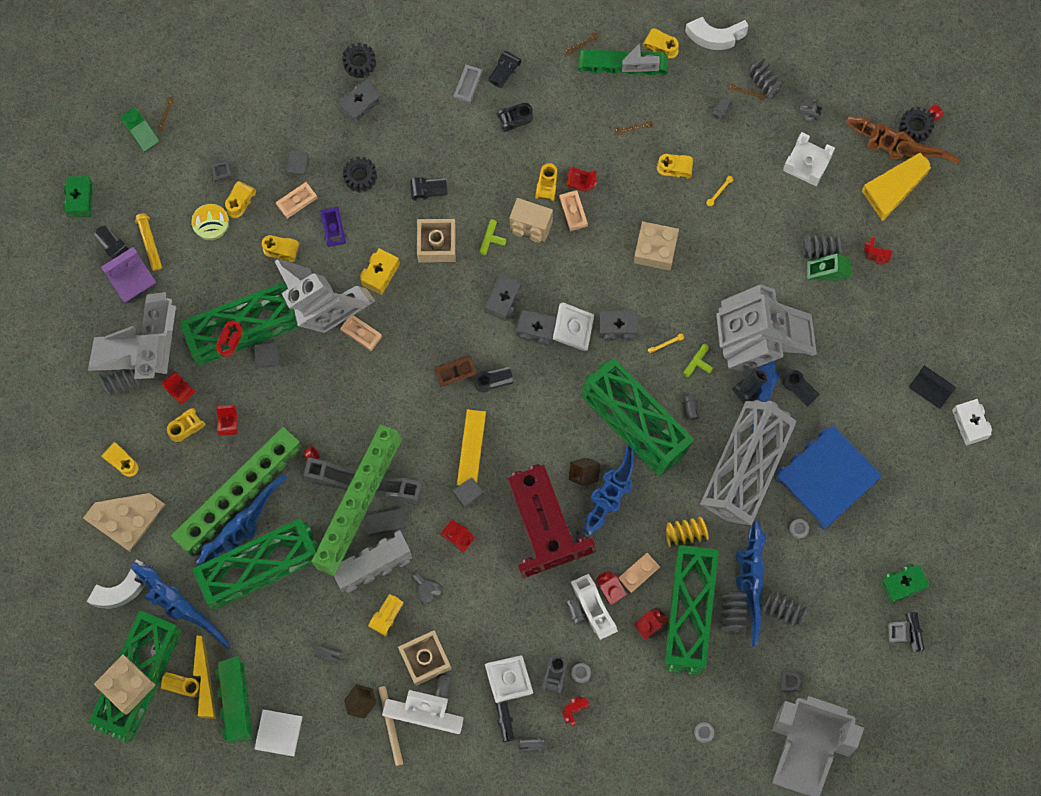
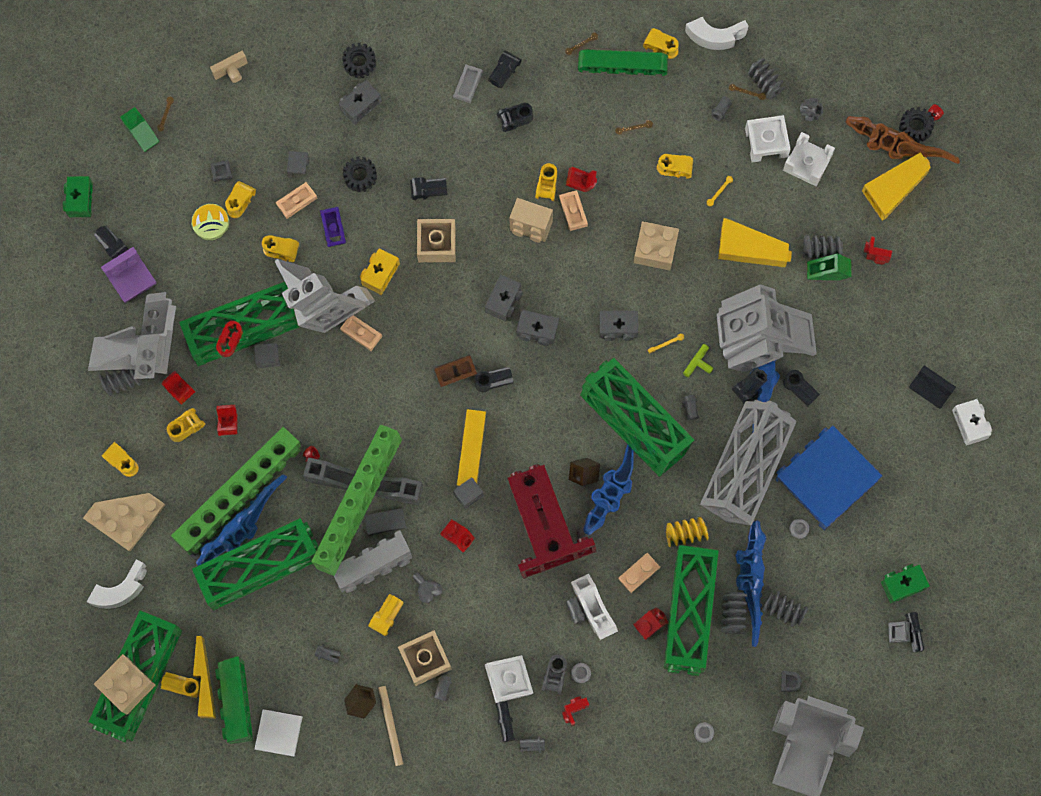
blue animal [131,562,230,649] -> none
yellow axle [135,213,162,271] -> none
white bracket [382,690,463,734] -> none
lime piece [479,219,507,255] -> none
white tile [553,303,594,351] -> none
red bracket [594,571,627,605] -> none
light grey slope [622,44,660,72] -> none
none -> tan tile [210,51,248,83]
none -> yellow slope [718,218,792,267]
none -> white panel [745,115,791,162]

